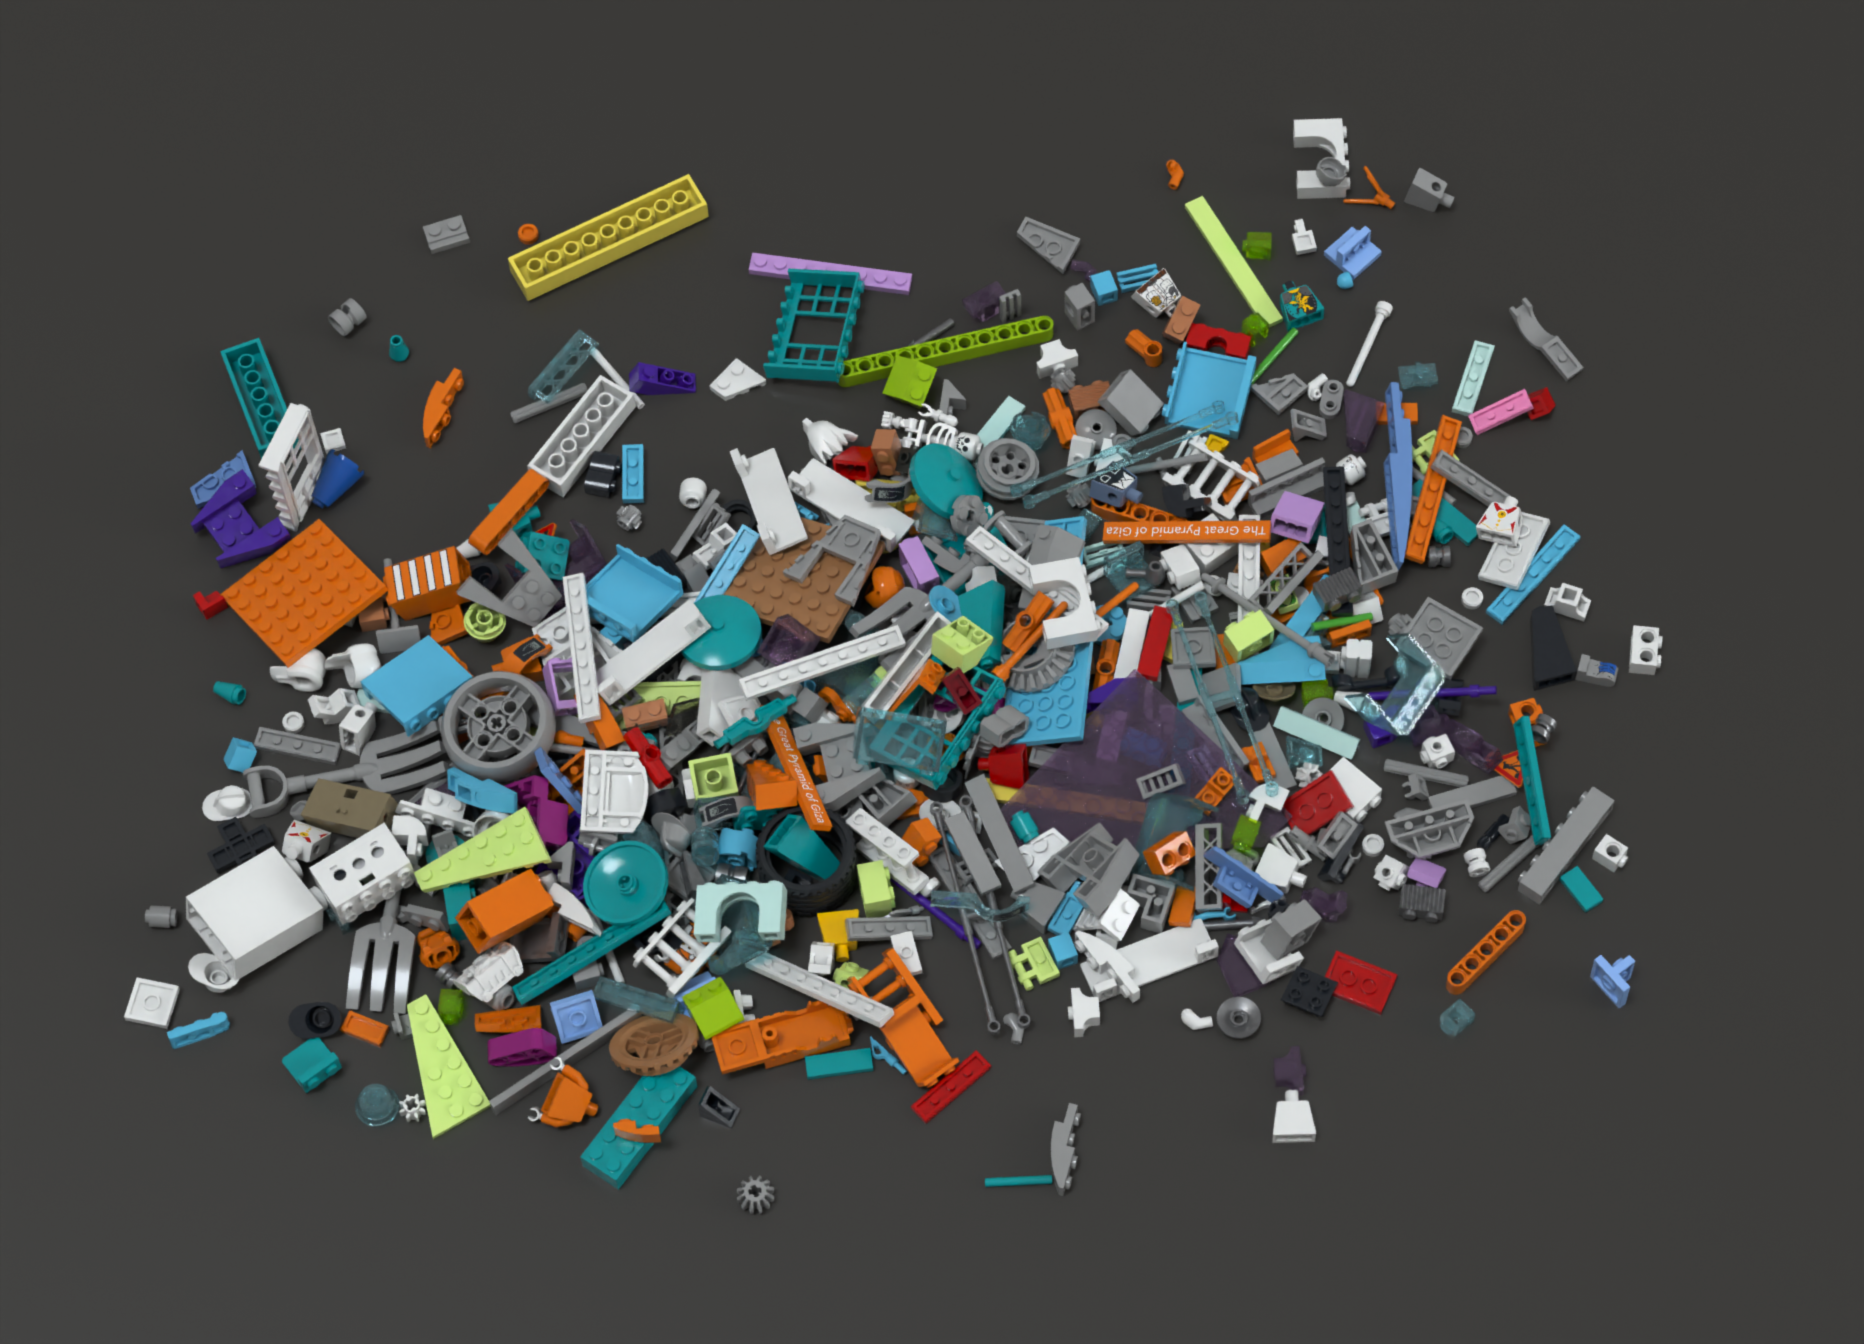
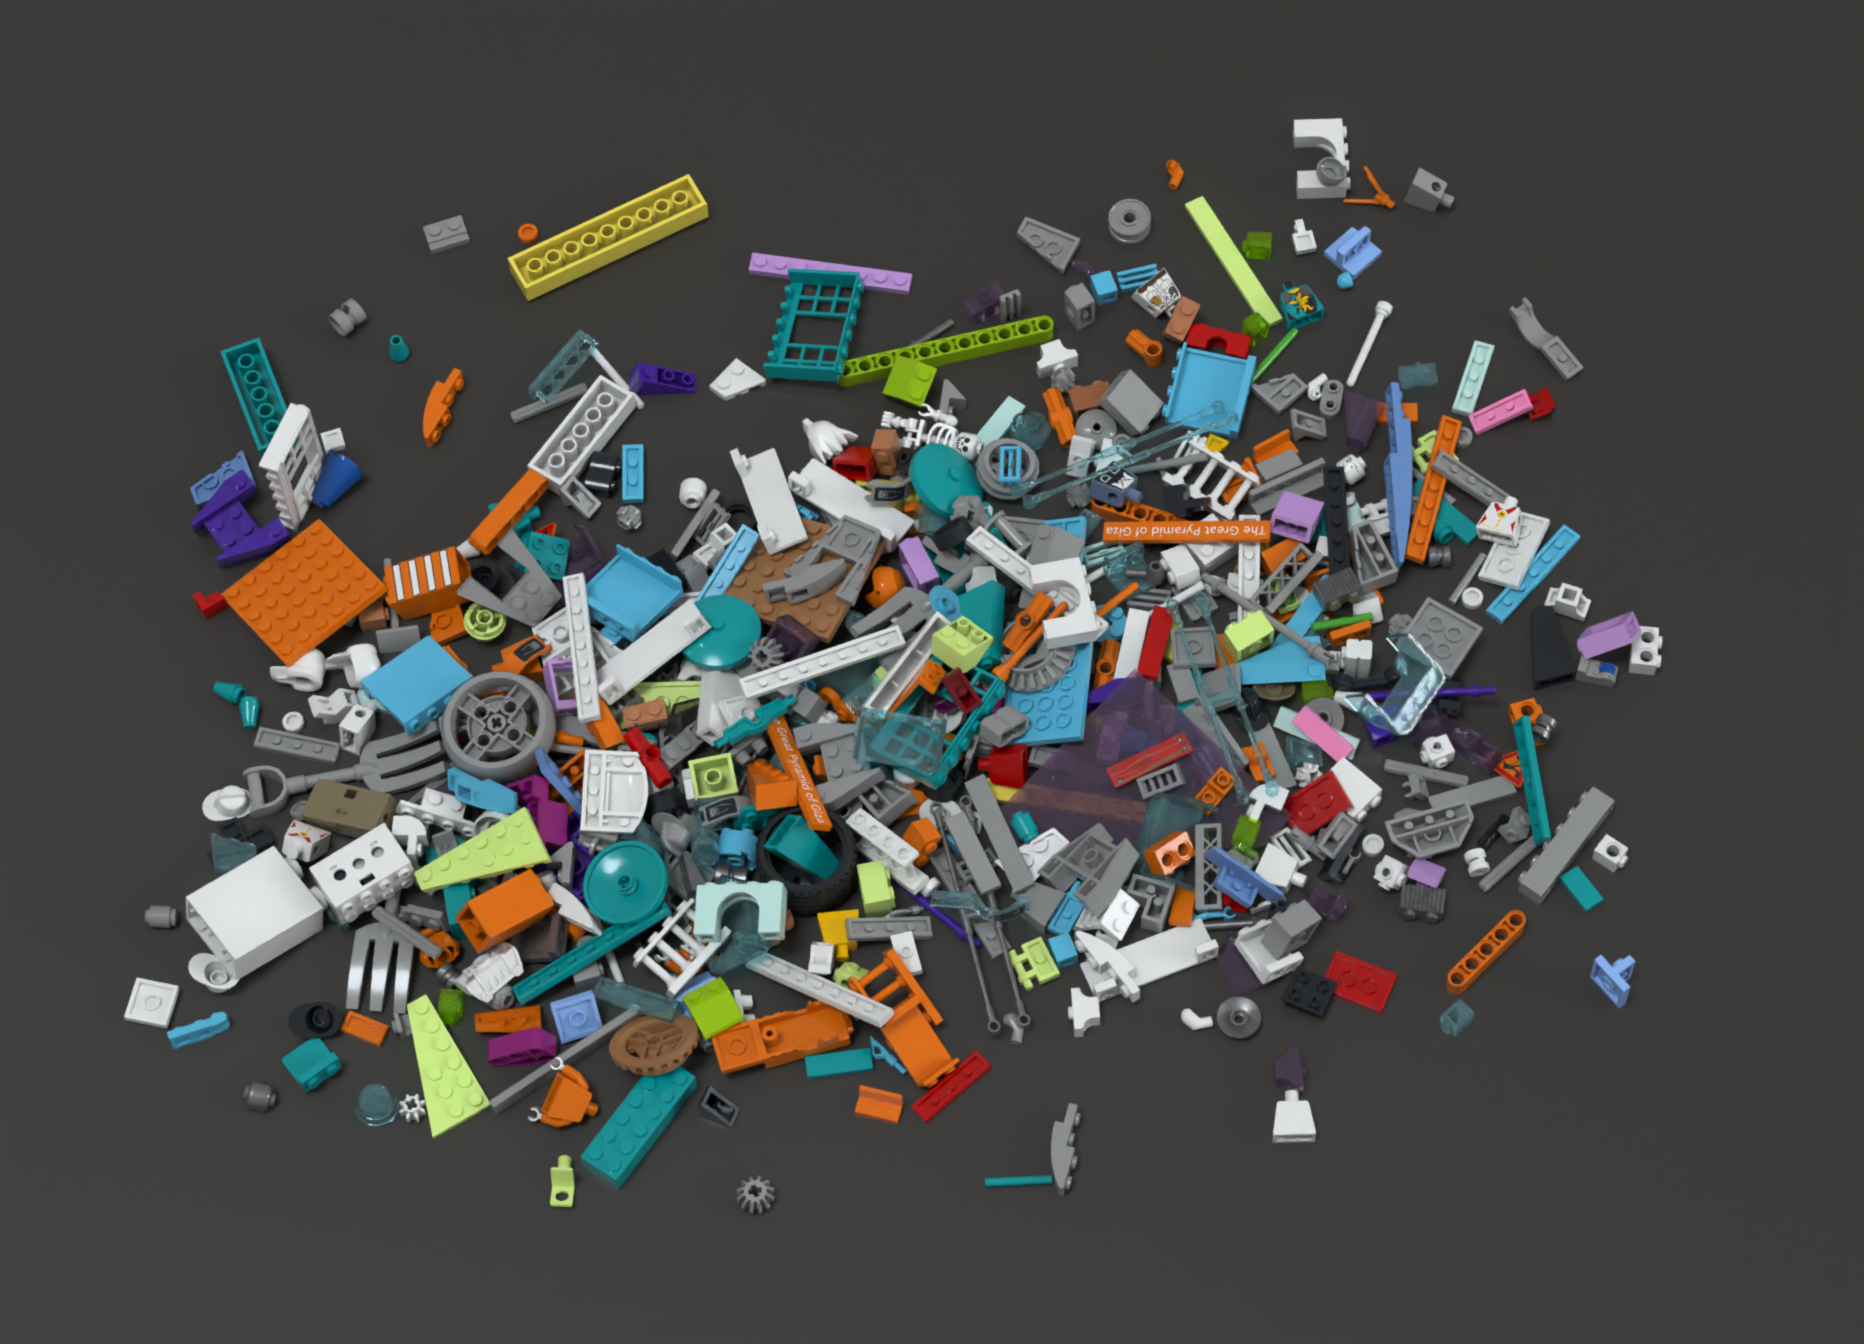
medium azure panel [224,737,257,773] -> none
orange slope [613,1119,661,1143] -> none
none -> clear light blue wing [210,833,257,874]
none -> teal cone [238,696,260,729]
none -> flat silver head [242,1080,276,1112]
none -> light grey axle [372,906,442,959]
none -> yellowish green bracket [550,1155,575,1207]
none -> light grey slope [558,475,601,519]
none -> light grey gear [747,637,785,672]
none -> light grey slope [762,558,848,605]
none -> orange panel [855,1085,904,1125]
none -> black tyre [931,516,973,552]
none -> medium azure tile [999,446,1022,485]
none -> red tile [1106,732,1193,789]
none -> light grey wheel [1108,199,1151,244]
none -> bright pink tile [1291,705,1355,762]
none -> light grey bar [1448,553,1487,605]
none -> lavender window [1577,611,1641,659]

